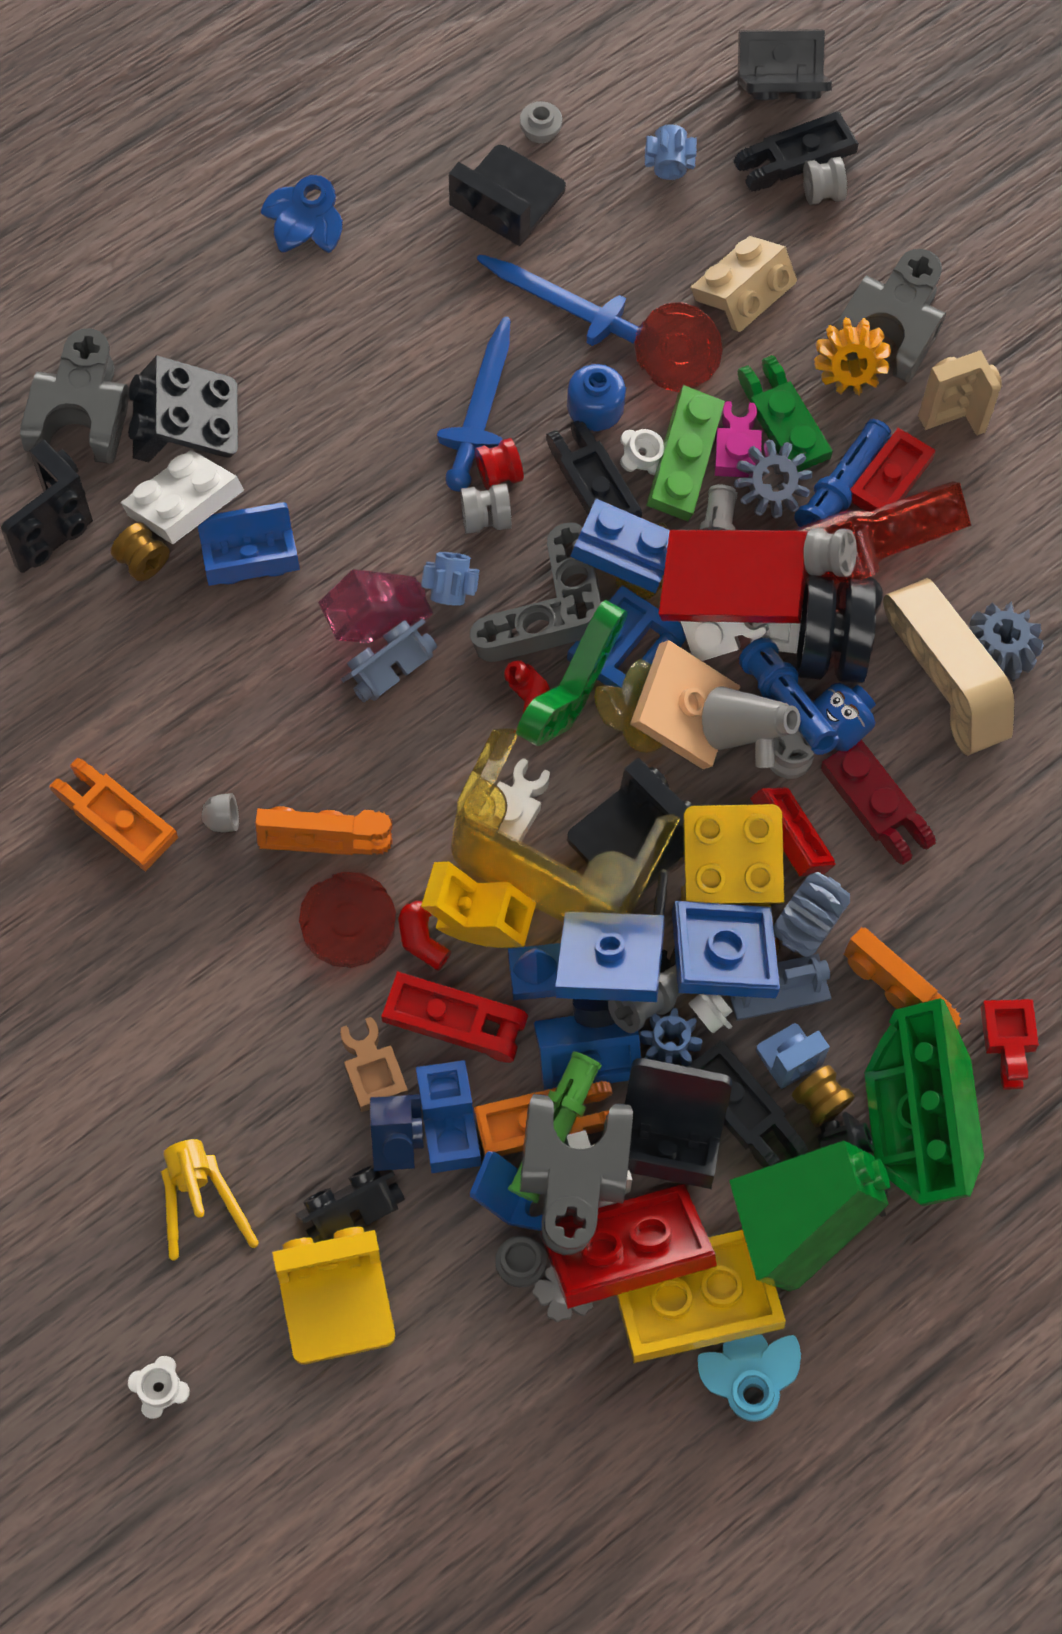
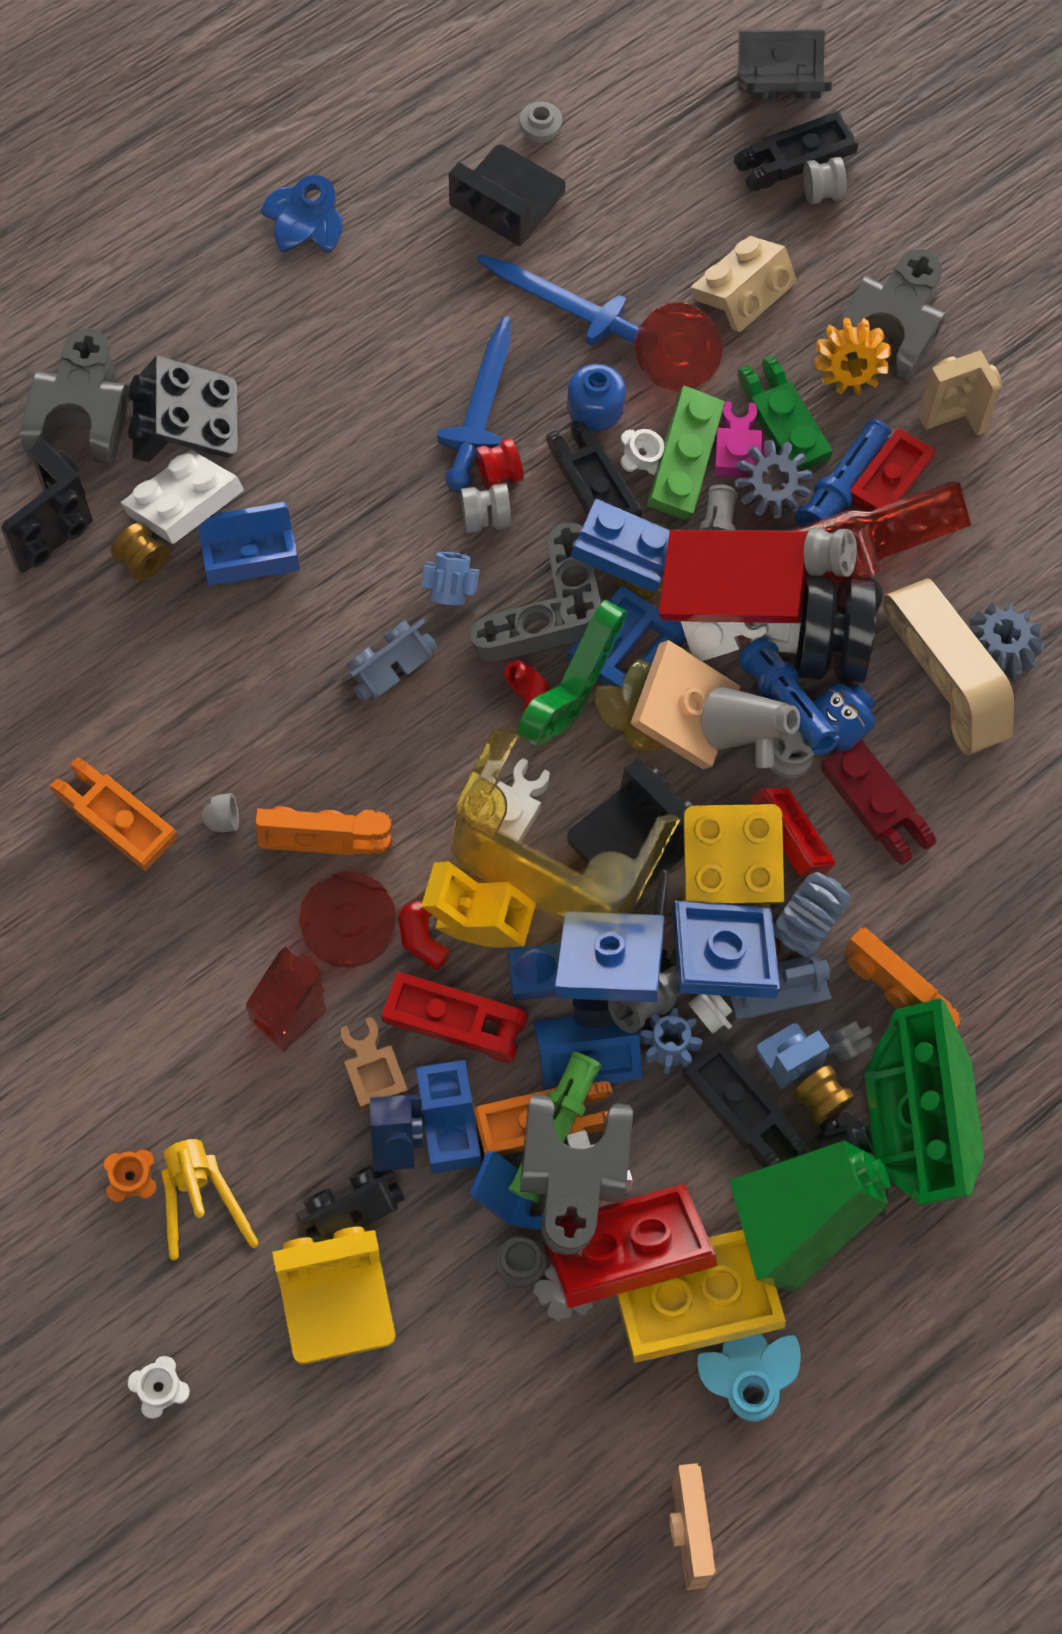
clear pink slope [318,569,434,643] -> none
black bracket [624,1058,733,1189] -> none
medium blue gear [645,125,697,180] -> none
red plate [981,999,1039,1090] -> none
none -> orange plate [104,1149,157,1203]
none -> clear red slope [246,947,326,1052]
none -> light nougat plate [669,1463,715,1591]
none -> dark grey plate [828,1021,874,1063]

